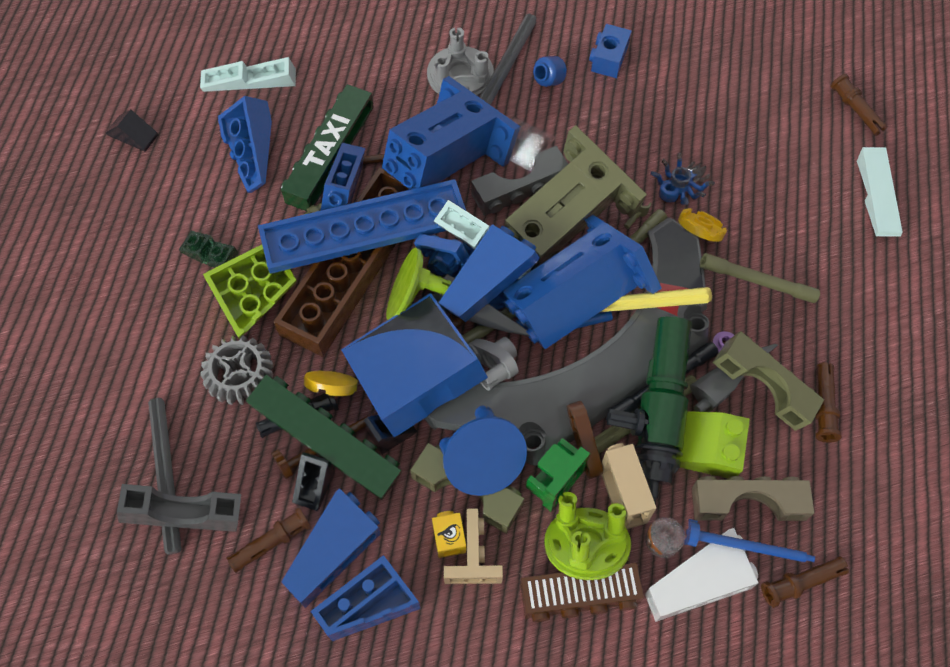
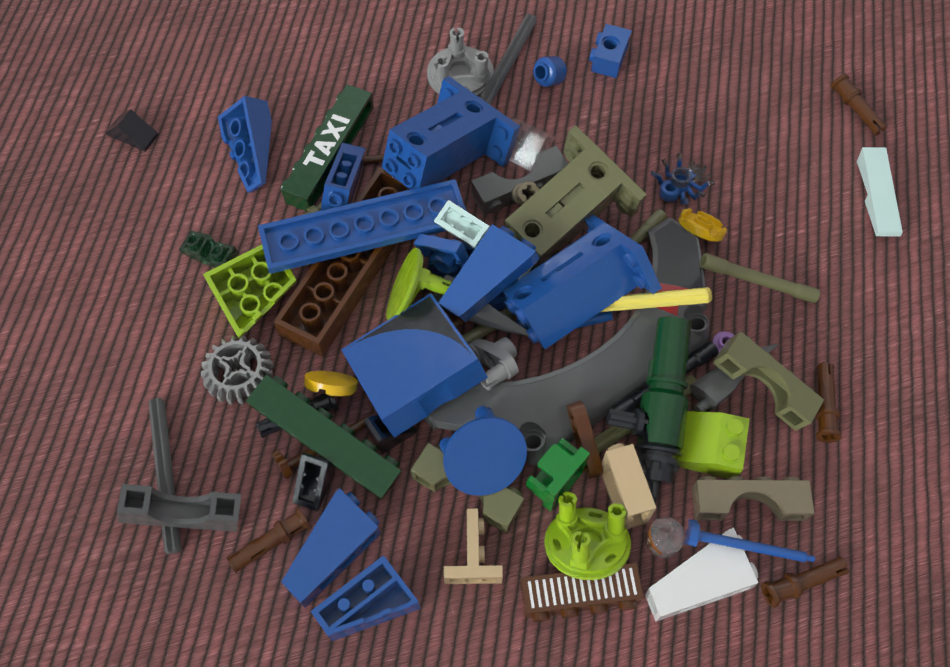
light aqua slope [200,57,296,92] -> none
yellow brick [432,511,466,558] -> none
olive hand [624,202,651,229] -> none
none -> dark tan bush [512,181,539,205]

